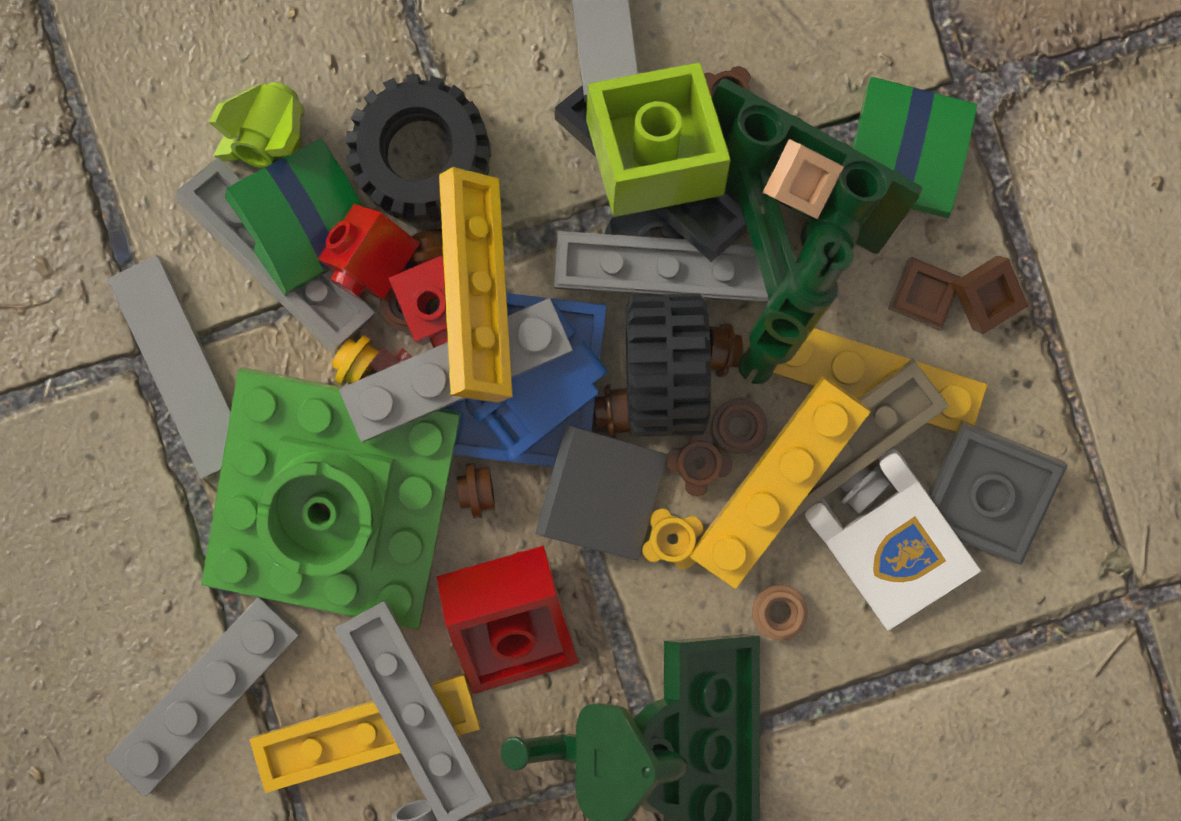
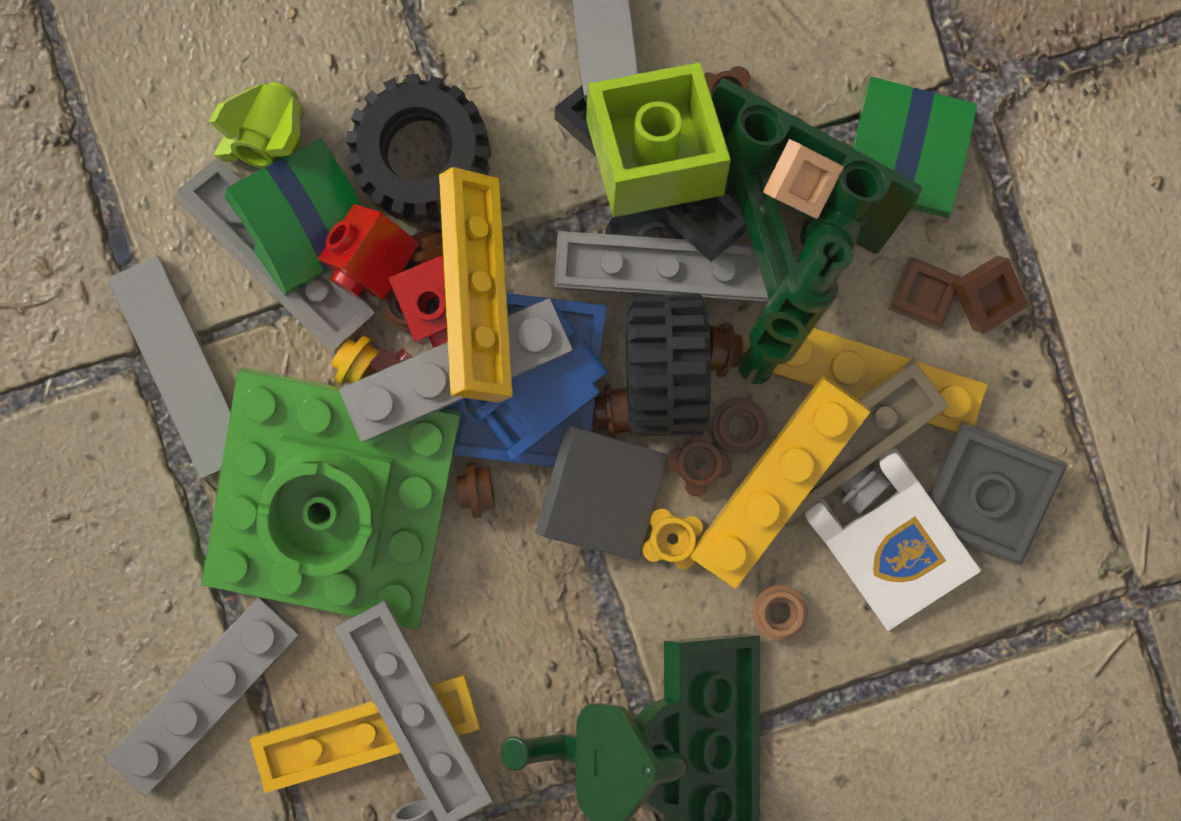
red slope [436,545,579,694] -> none

